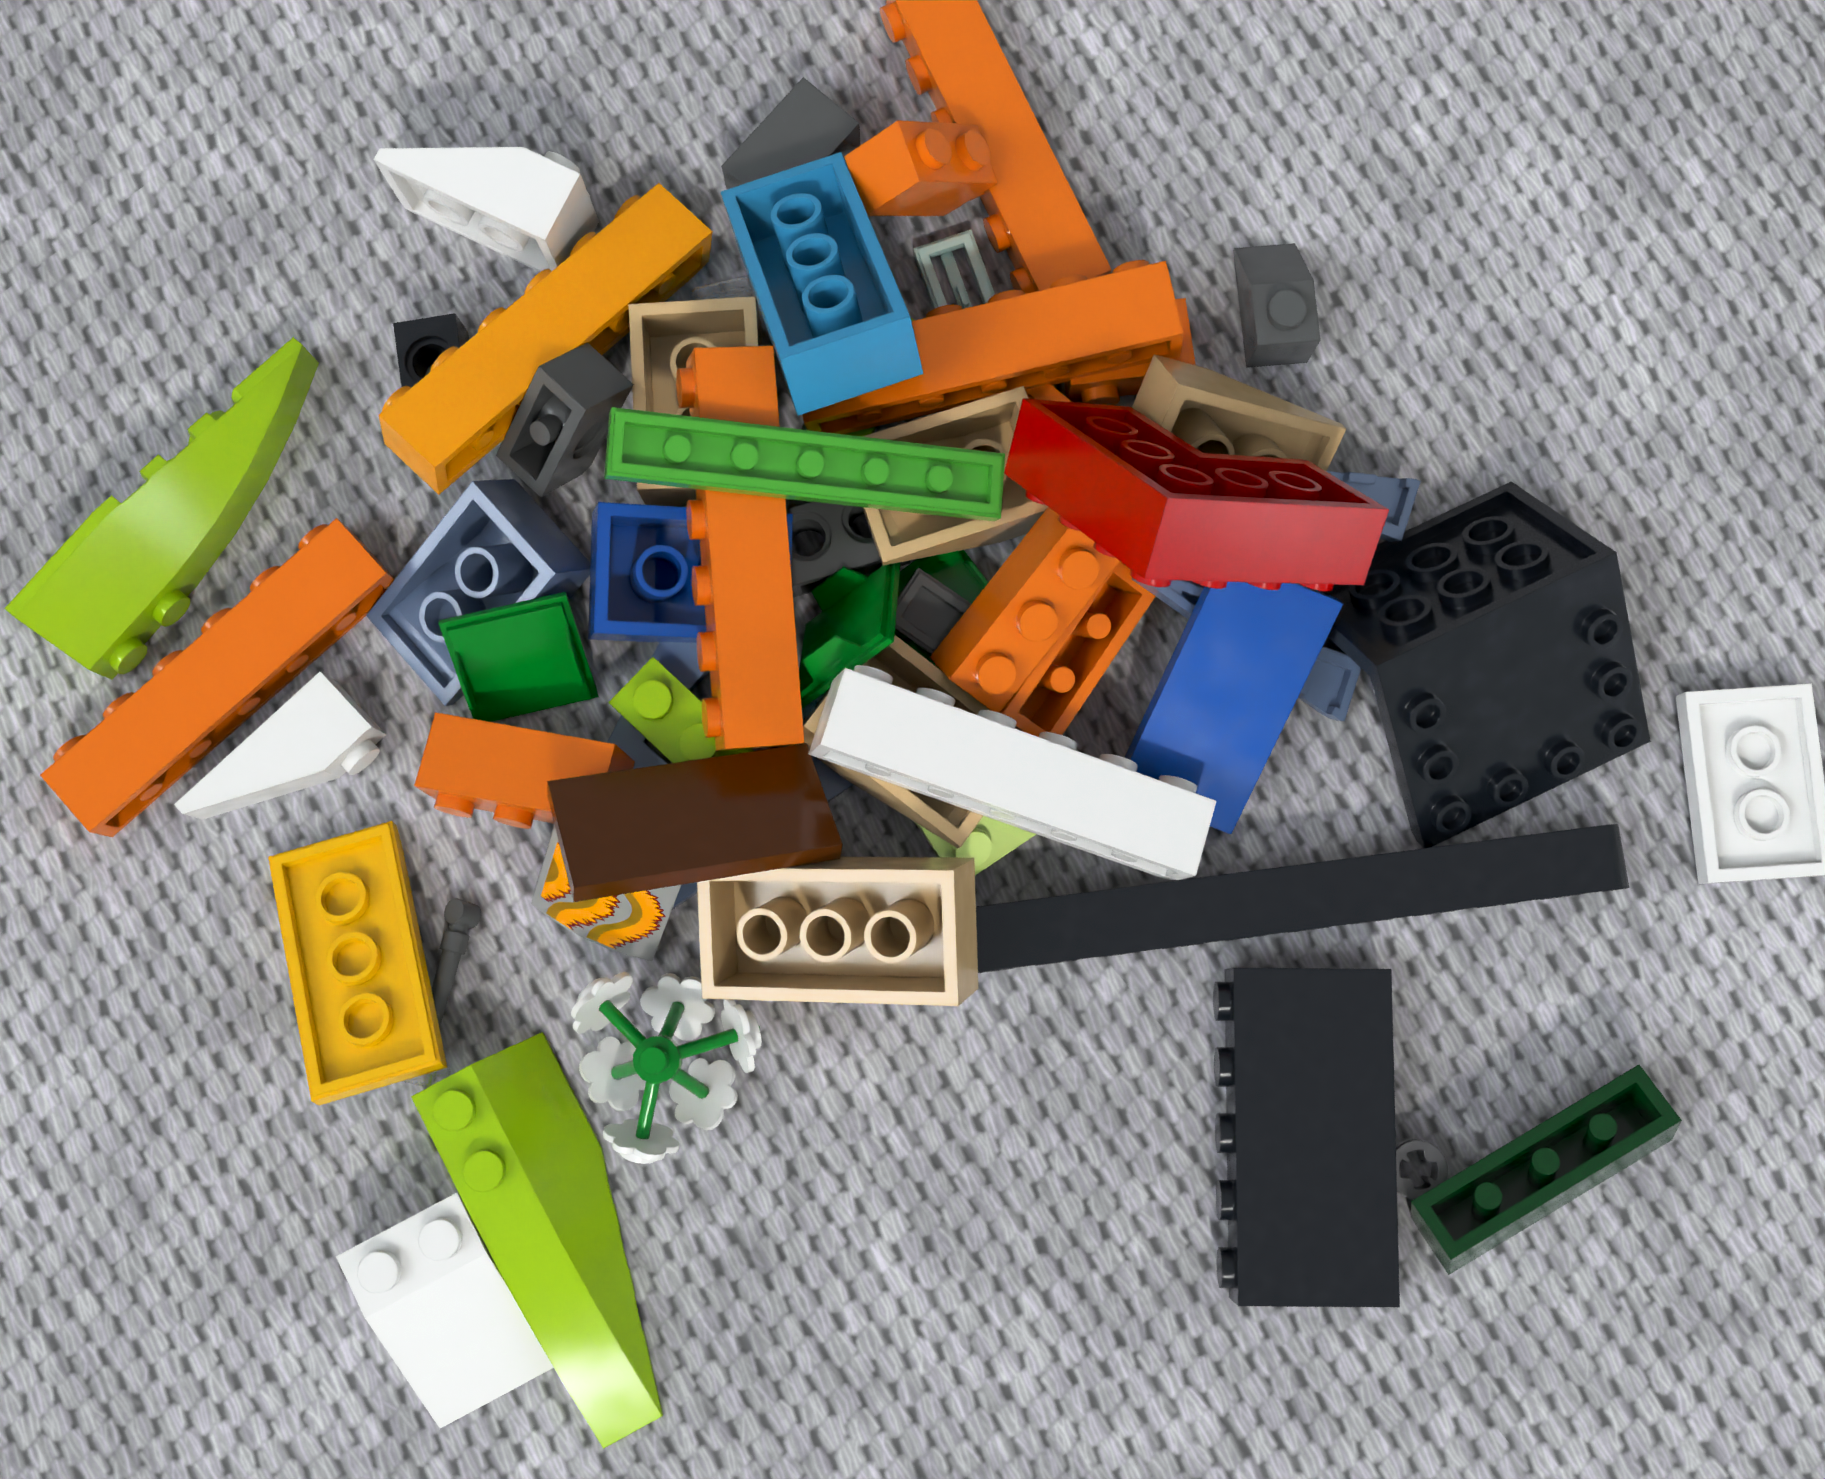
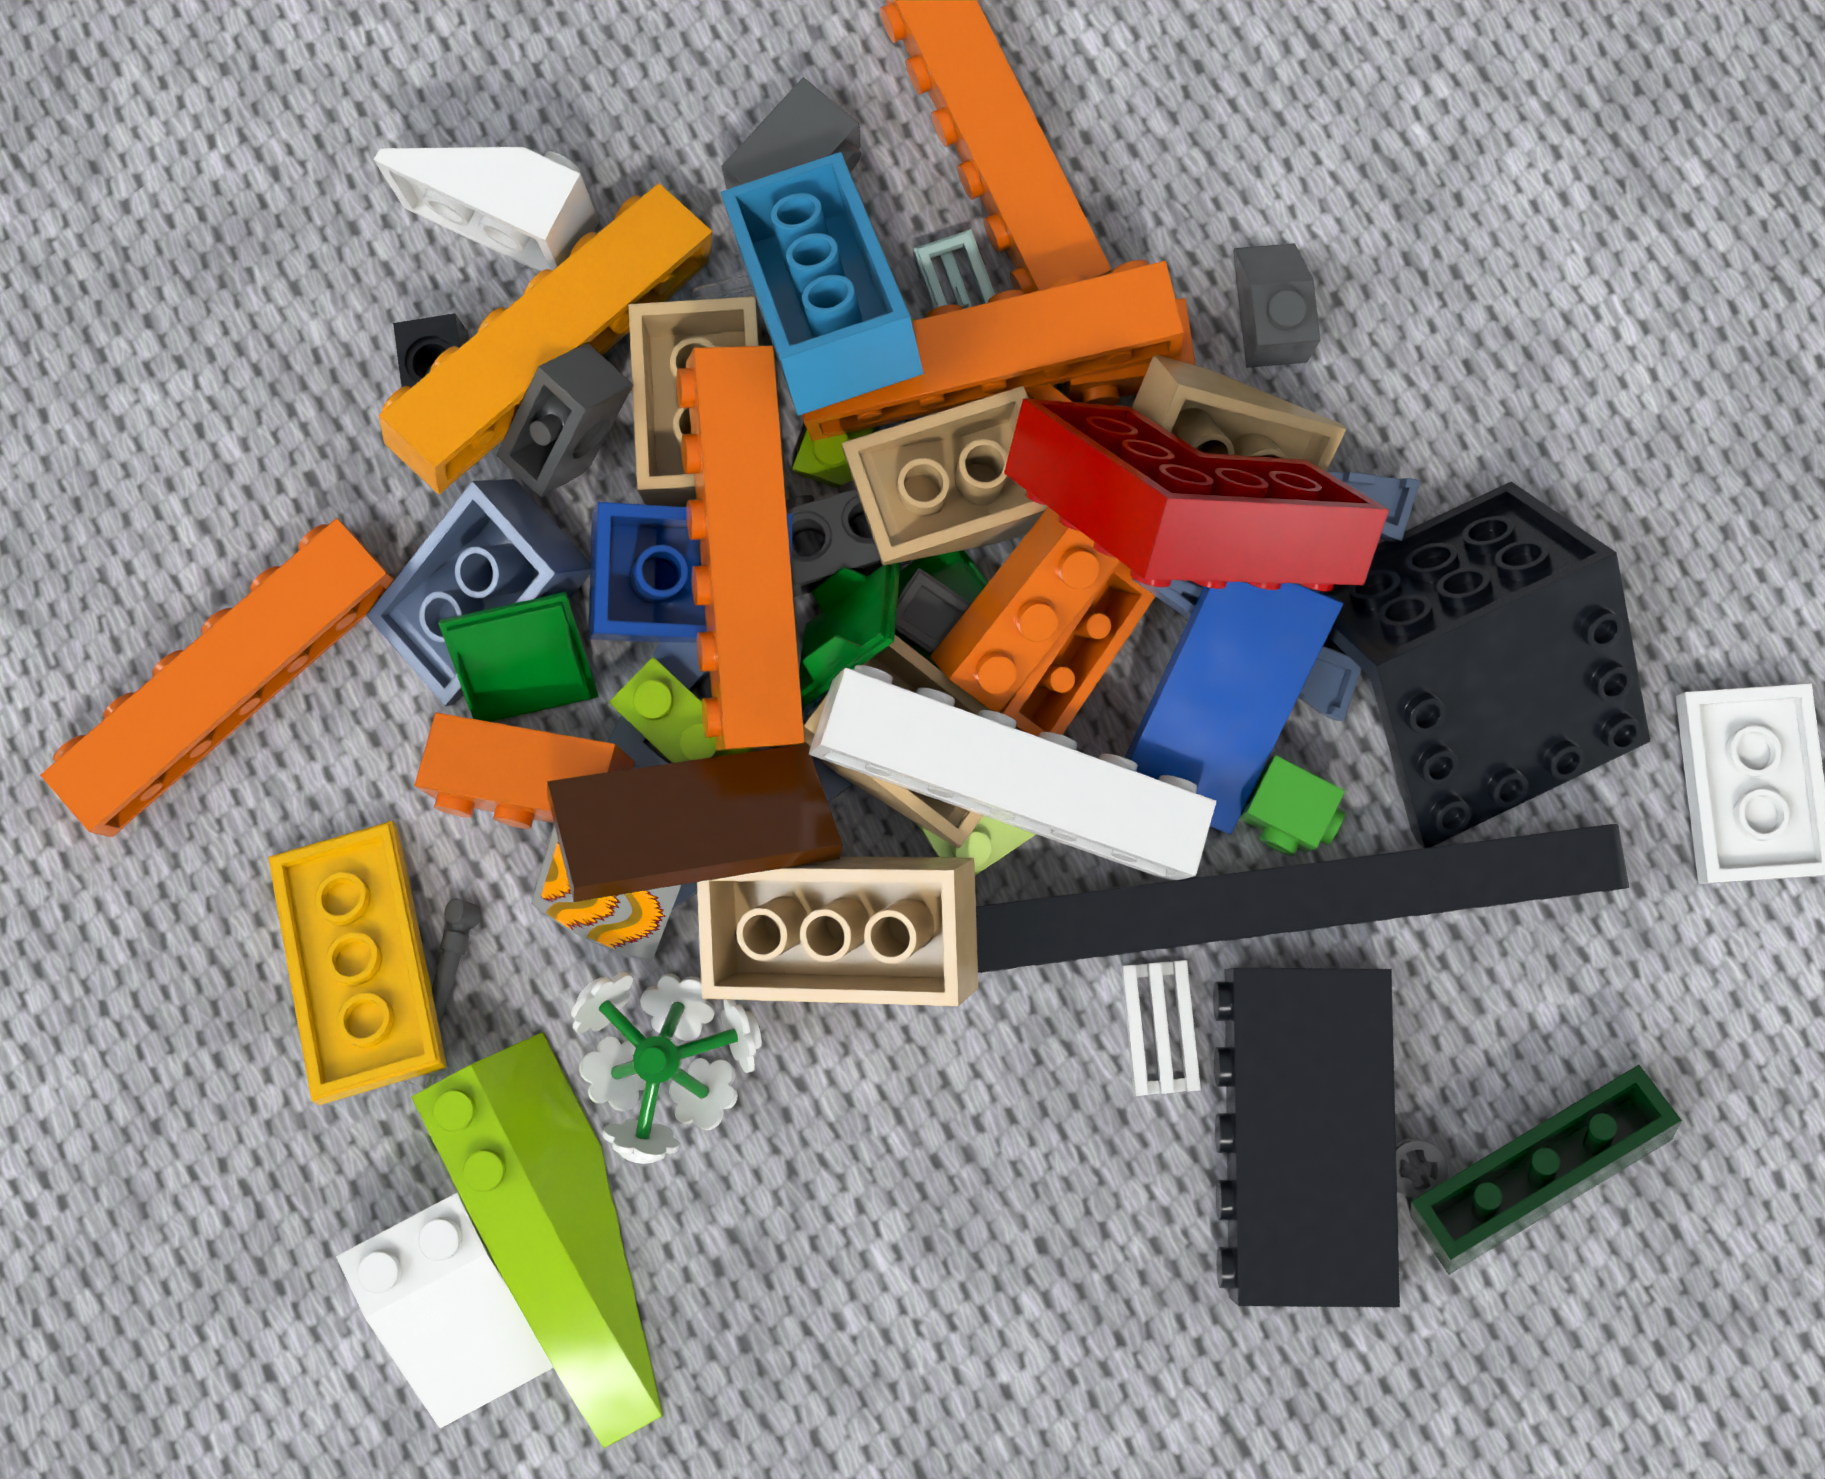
lime wedge [4,337,319,680] -> none
white slope [174,672,387,820] -> none
bright green tile [604,407,1005,521] -> none
orange brick [844,120,998,216] -> none
none -> white tile [1121,960,1201,1096]
none -> bright green brick [1239,755,1346,856]

